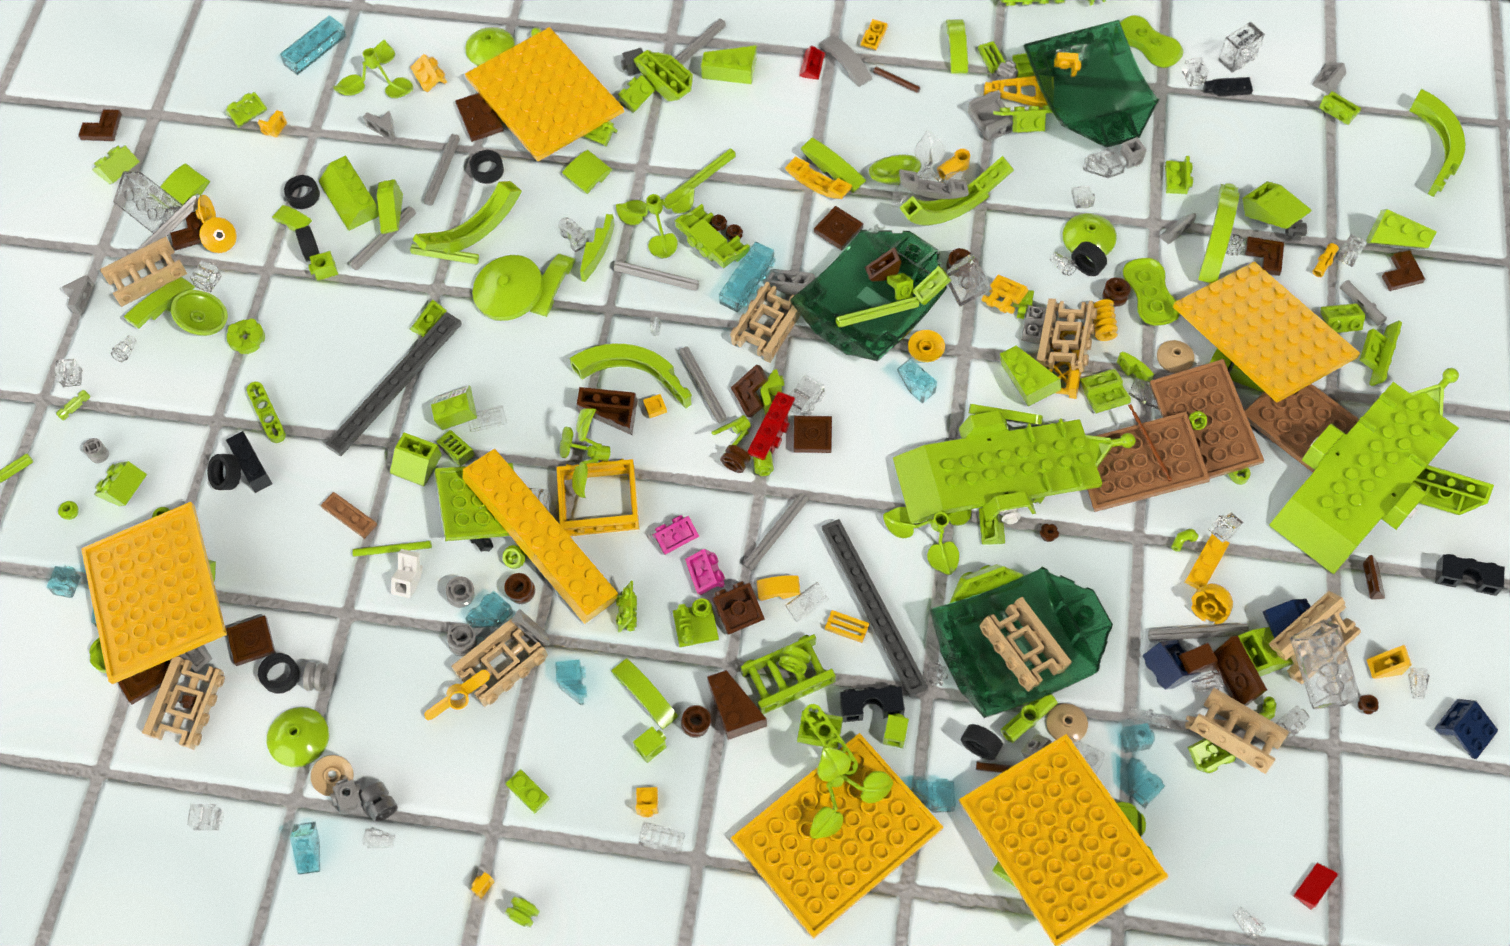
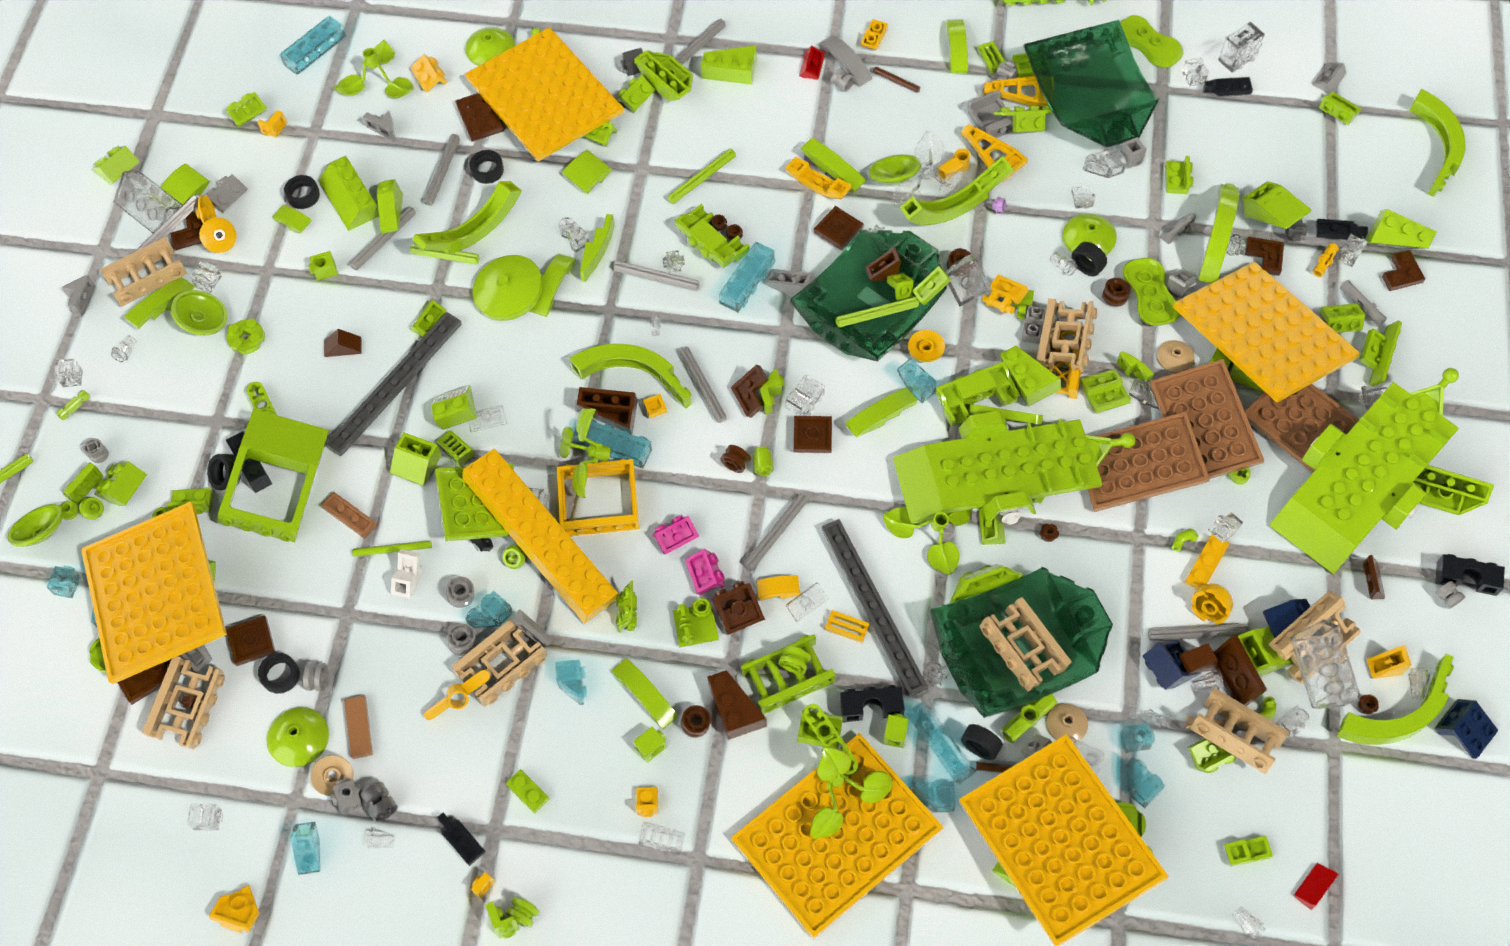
reddish brown plate [79,109,122,141] -> none
black tyre [295,226,320,262] -> none
reddish brown wheel [504,573,535,604] -> none
lime plant [616,187,695,258] -> none
lime plant [711,415,751,453] -> none
tan fence [730,282,805,363] -> none
red bracket [747,392,795,460] -> none
light grey slope [899,169,969,199] -> none
yellow bracket [1054,52,1081,77] -> none
yellow piece [1093,299,1118,341] -> none
dark orange piece [1128,404,1172,482] -> none
lime plate [1188,411,1207,430] -> none
none -> lime dish [8,504,64,547]
none -> lime bracket [63,462,103,505]
none -> lime hat [79,497,104,520]
none -> lime bracket [167,488,213,514]
none -> light grey bracket [206,174,248,213]
none -> yellow plate [209,885,260,933]
none -> lime window [217,409,329,543]
none -> reddish brown slope [324,329,362,357]
none -> medium nougat tile [344,695,373,759]
none -> black hinge [437,812,486,866]
none -> lime bracket [485,901,519,939]
none -> clear light blue brick [573,419,652,469]
none -> clear gear [663,250,685,273]
none -> light grey wheel [831,68,855,92]
none -> lime slope [845,387,918,438]
none -> clear light blue brick [906,701,976,784]
none -> lime bracket [936,361,1020,427]
none -> yellow plate [961,124,1028,182]
none -> lavender plate [992,196,1006,214]
none -> light grey slope [1167,268,1198,299]
none -> lime slope [1224,835,1273,866]
none -> black hinge [1316,219,1368,240]
none -> lime arch [1336,654,1454,745]
none -> clear bracket [1359,386,1387,411]
none -> light grey wheel [1435,581,1466,609]

